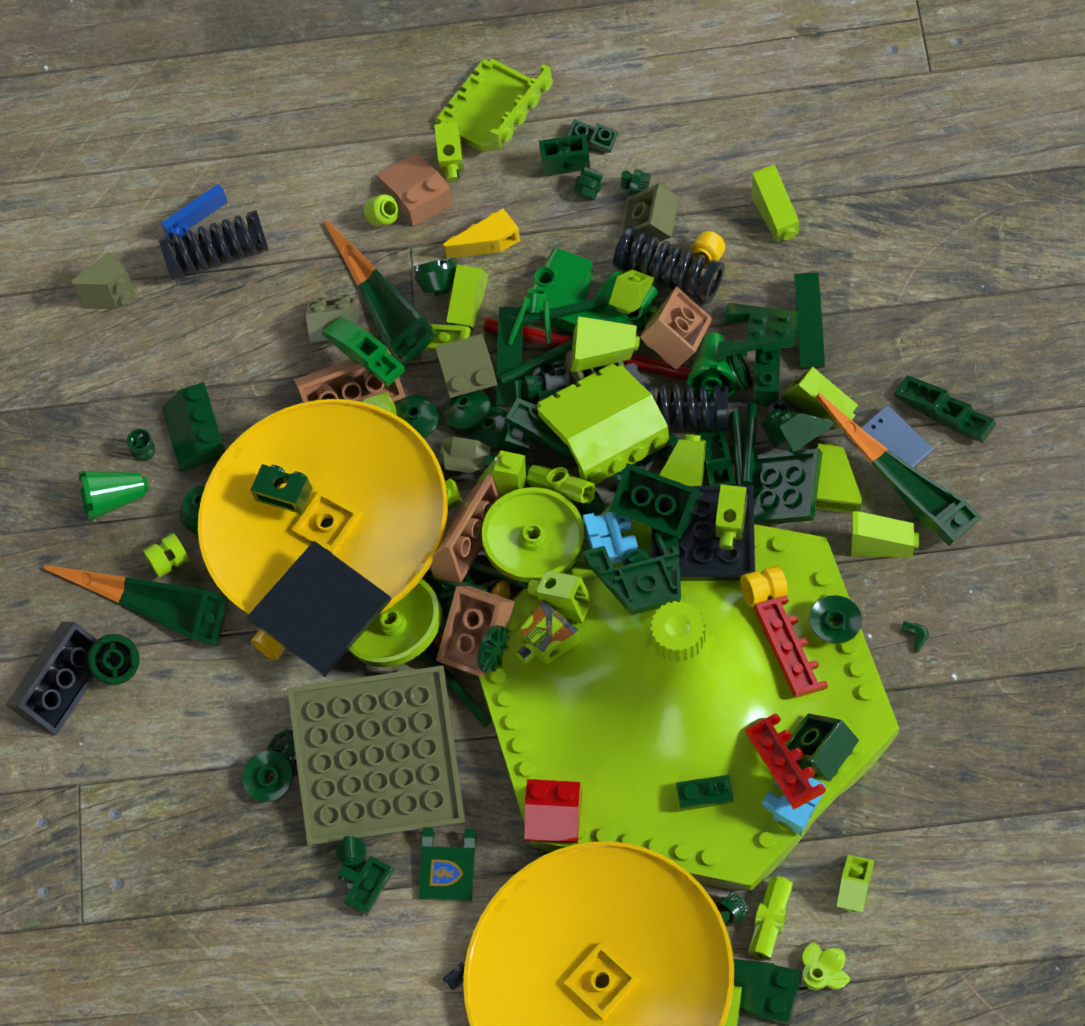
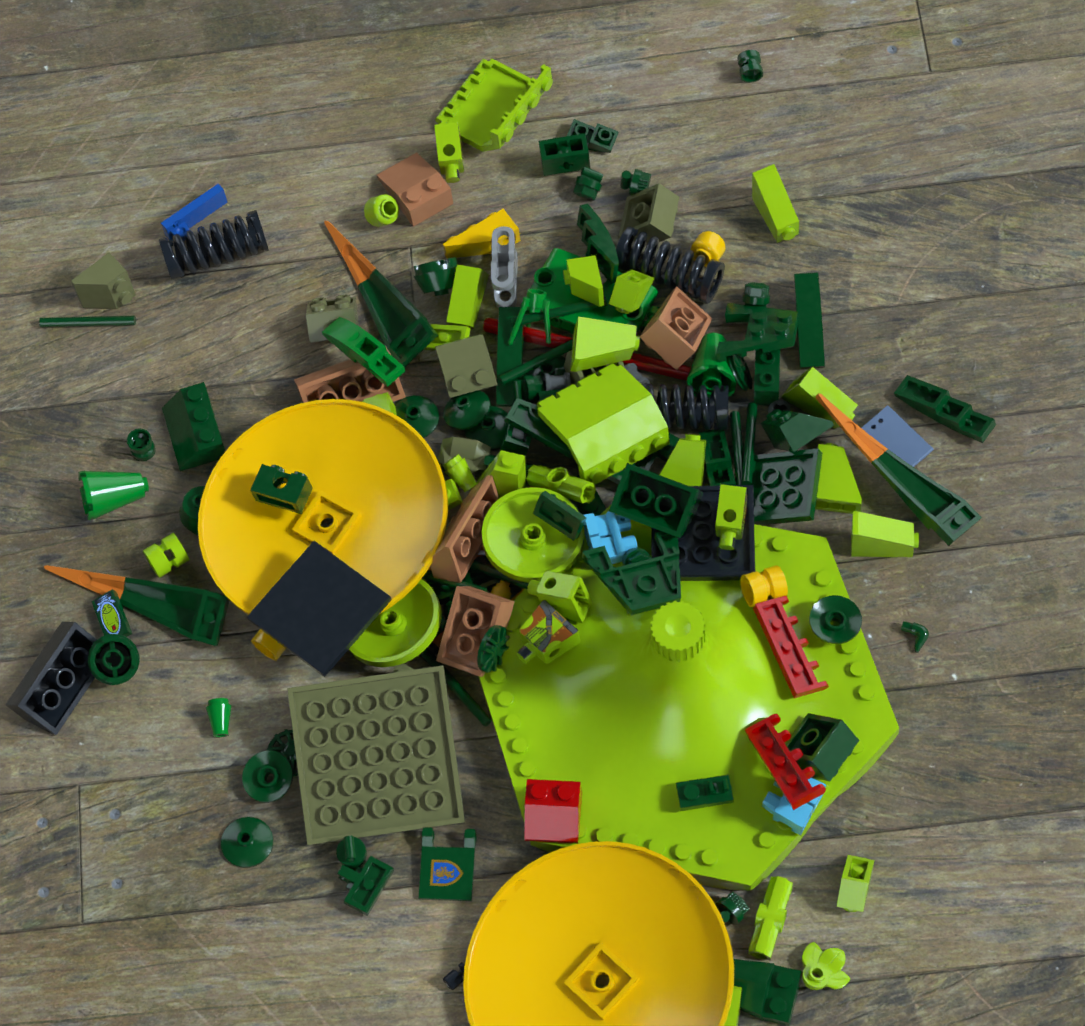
none -> dark green bar [39,316,136,327]
none -> tile [91,589,132,637]
none -> green cone [206,698,232,738]
none -> dark green dish [221,817,274,868]
none -> lime cone [442,454,477,492]
none -> light grey piece [491,226,518,308]
none -> dark green plate [533,491,587,541]
none -> lime slope [563,255,604,307]
none -> dark green slope [577,203,619,284]
none -> dark green wheel [737,50,763,83]
none -> dark green piece [742,282,770,307]

